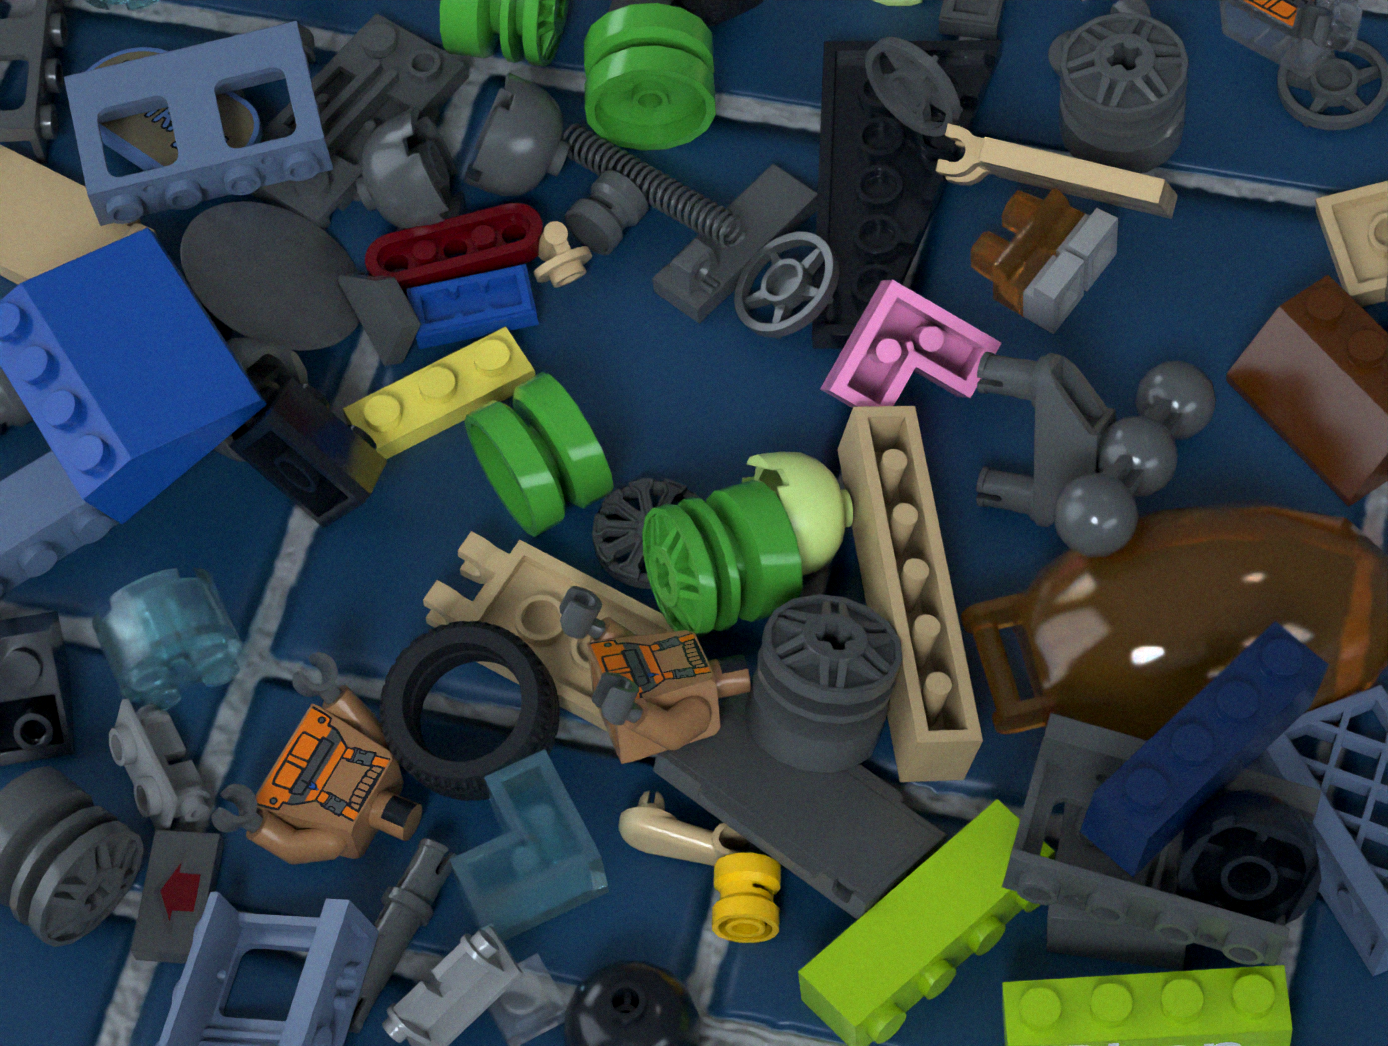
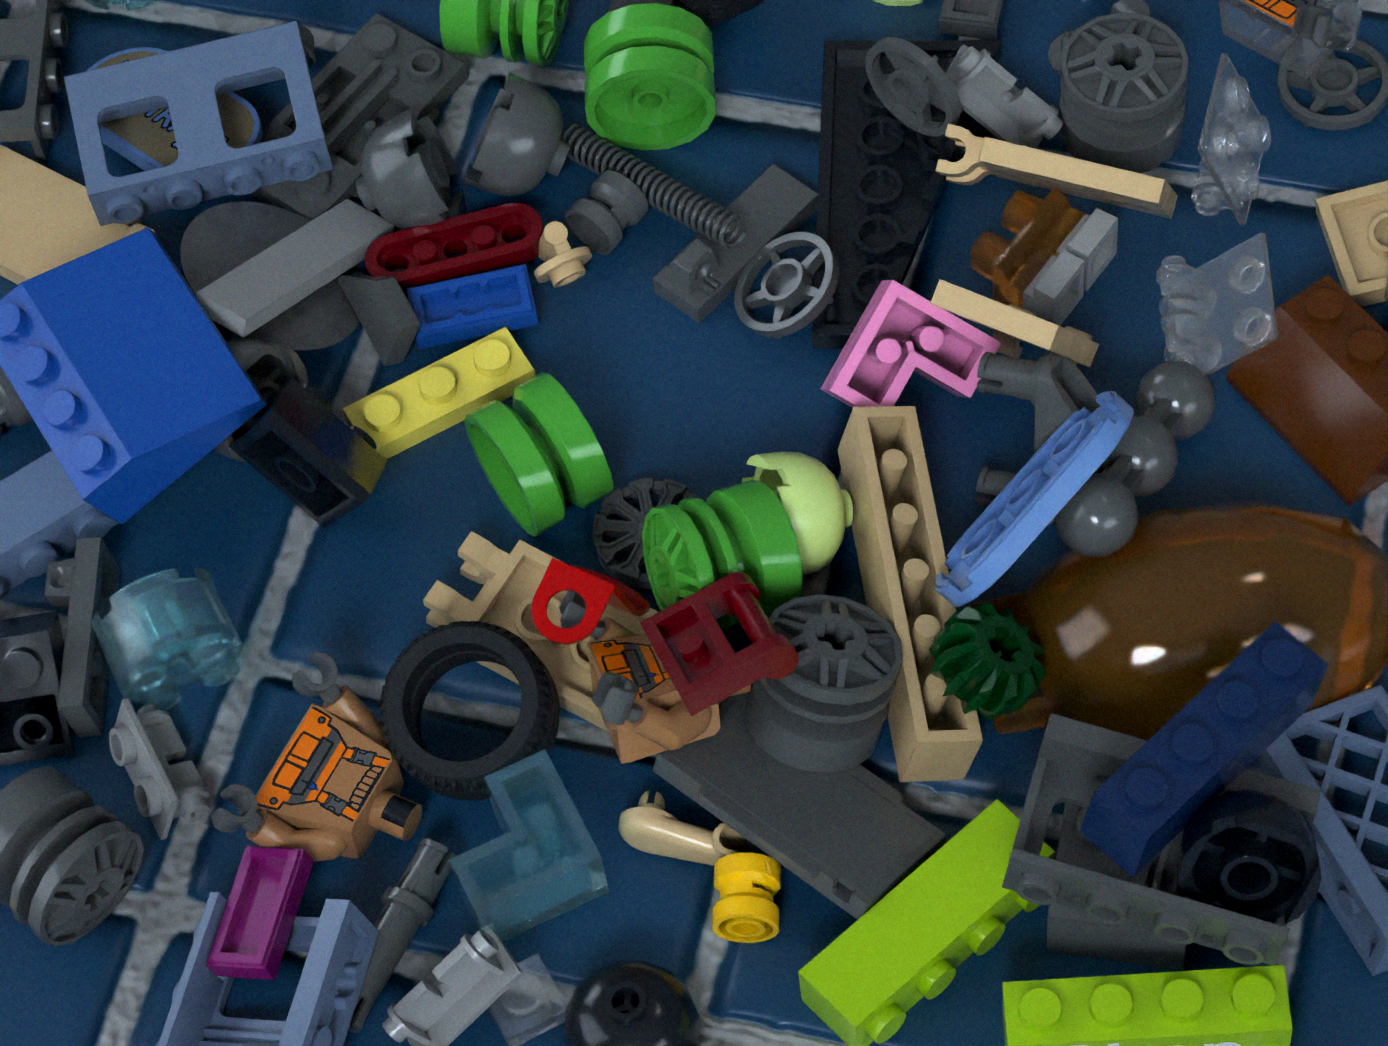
dark grey tile [131,830,224,964] -> none
none -> dark grey hinge [45,537,121,738]
none -> light grey tile [196,199,394,337]
none -> magenta tile [206,846,314,980]
none -> red piece [531,558,650,644]
none -> dark red plate [640,572,799,716]
none -> dark green gear [928,601,1047,721]
none -> tan tile [930,279,1099,368]
none -> medium blue tile [935,391,1134,607]
none -> light grey hinge [946,44,1064,149]
none -> clear hinge [1156,232,1278,376]
none -> clear hinge [1191,53,1271,226]

